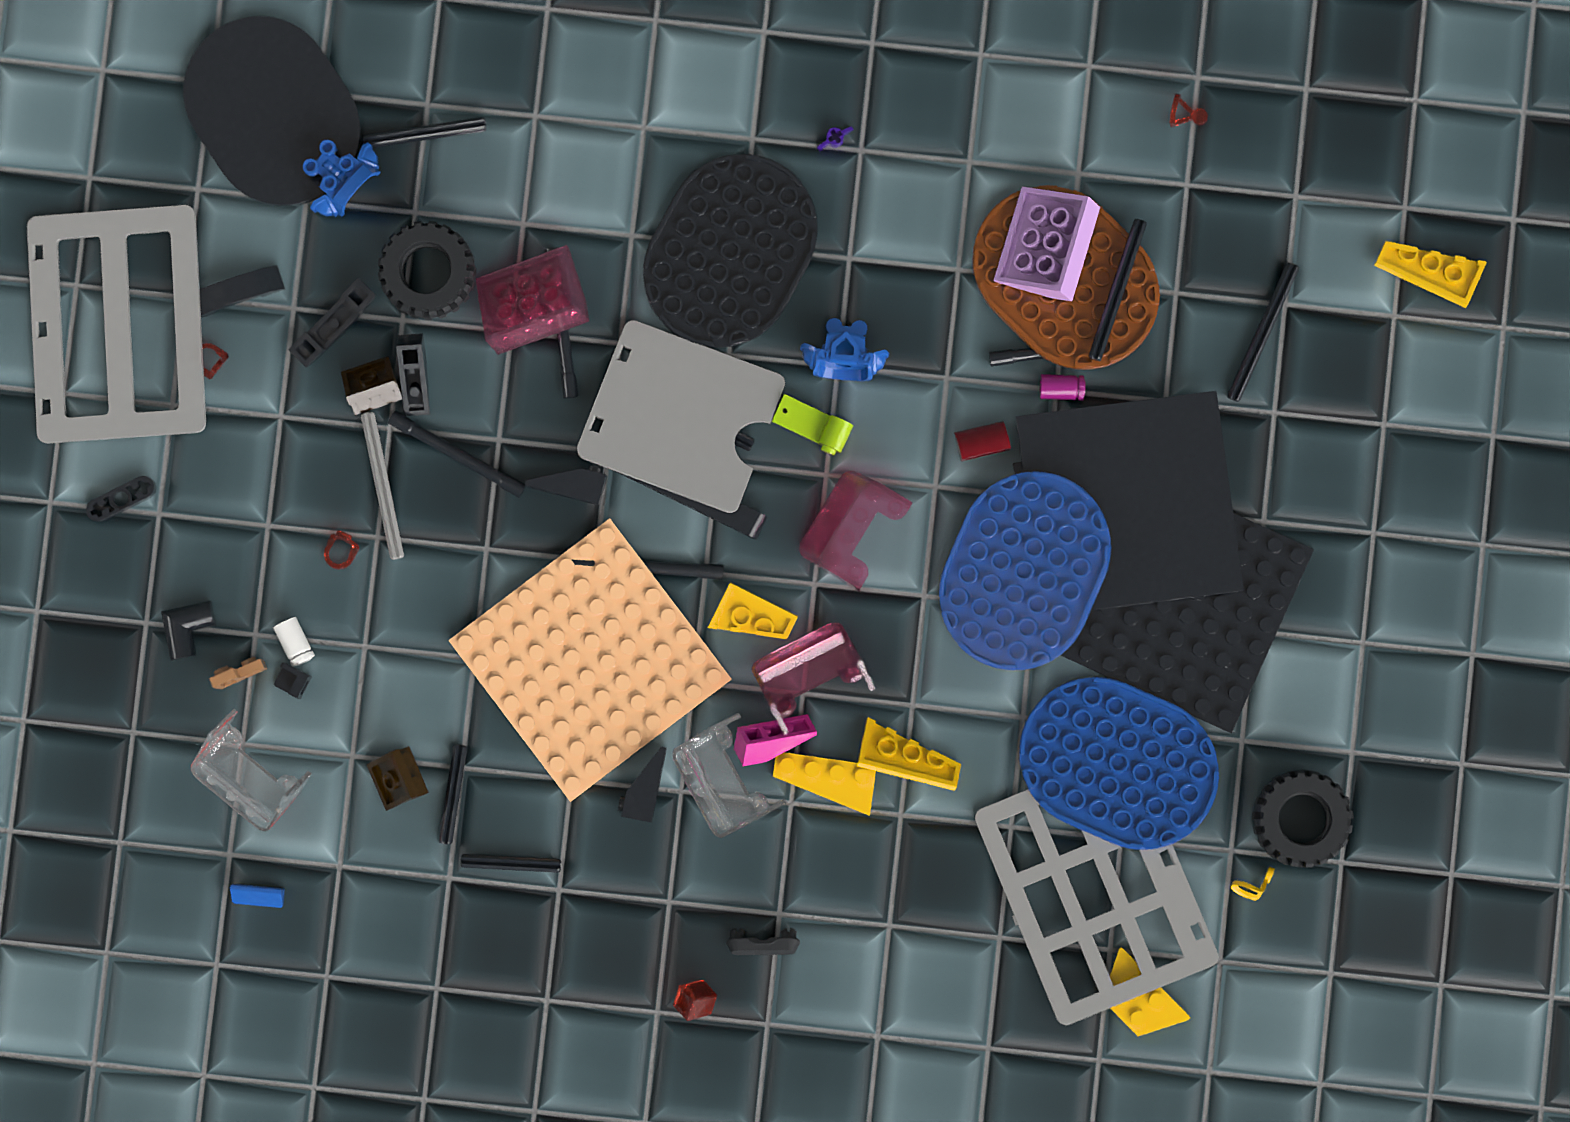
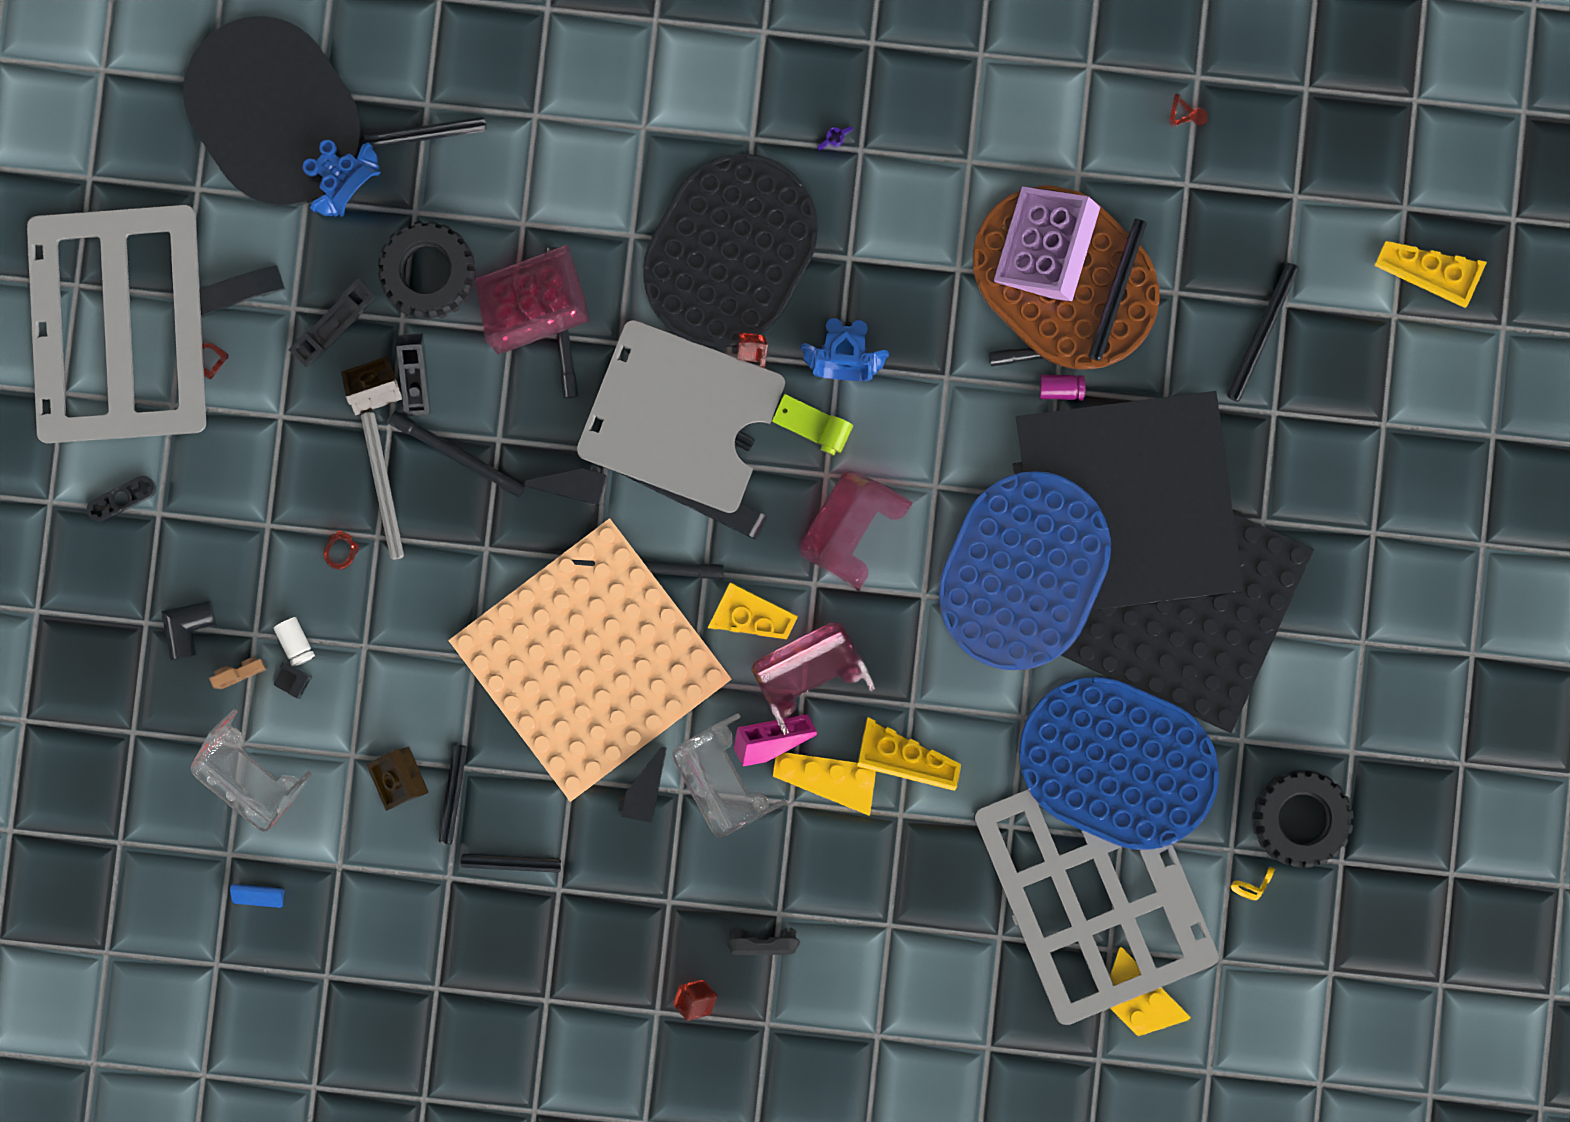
dark red brick [954,421,1011,462] -> none
none -> clear red panel [737,333,768,368]

